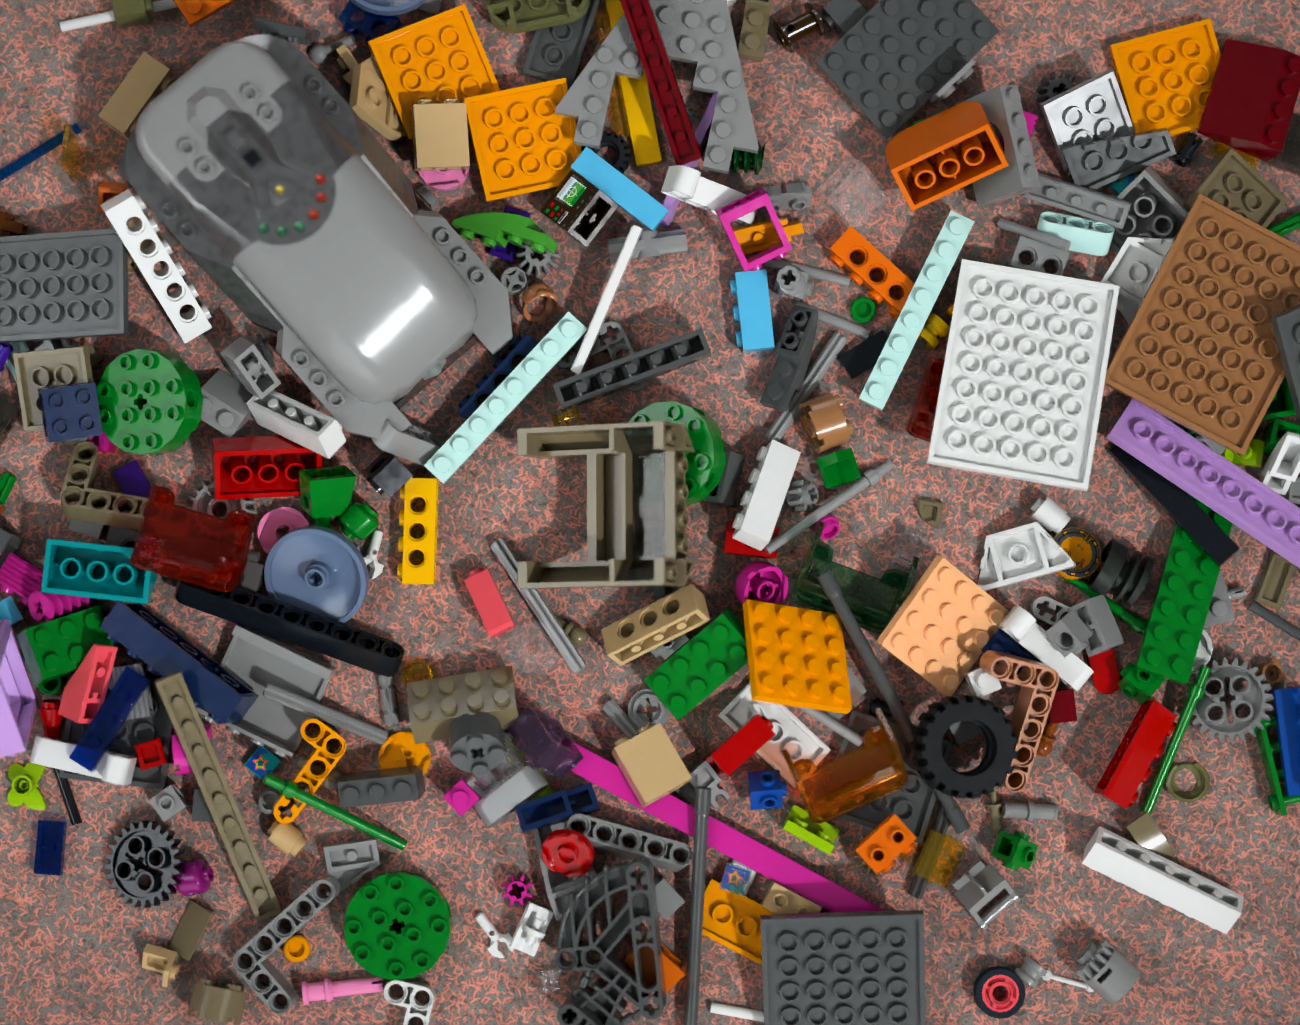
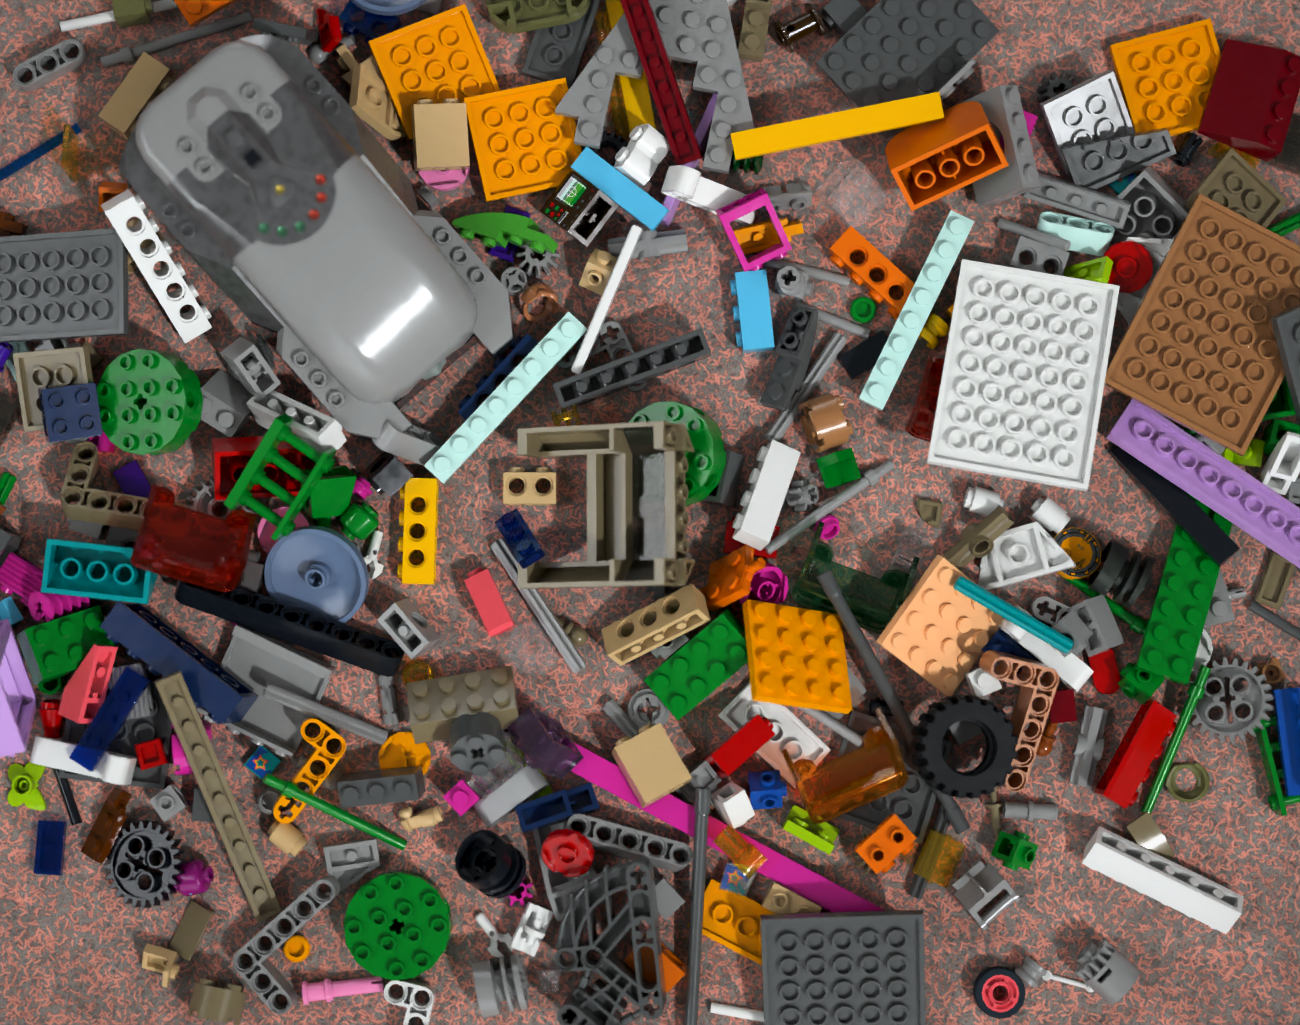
none -> light grey beam [12,39,88,92]
none -> reddish brown hinge [81,787,131,864]
none -> light grey bar [100,11,253,67]
none -> green fence [224,413,337,541]
none -> red tile [316,8,342,53]
none -> dark pink plate [352,476,373,500]
none -> light grey brick [377,598,441,660]
none -> tan arm [399,806,444,832]
none -> black wheel [455,830,526,899]
none -> light grey wheel [472,953,530,1019]
none -> clear blue plate [495,508,546,569]
none -> tan brick [503,467,557,506]
none -> tan brick [579,248,618,296]
none -> white brick [614,124,670,186]
none -> orange plate [698,545,766,612]
none -> white brick [711,781,755,829]
none -> clear yellow piece [713,825,768,879]
none -> yellow tile [730,92,944,161]
none -> dark tan piece [942,505,1015,571]
none -> teal axle [953,576,1074,653]
none -> white brick [963,486,1004,516]
none -> lime plate [1063,256,1113,283]
none -> light grey piece [1068,705,1108,788]
none -> red tile [1103,241,1154,293]

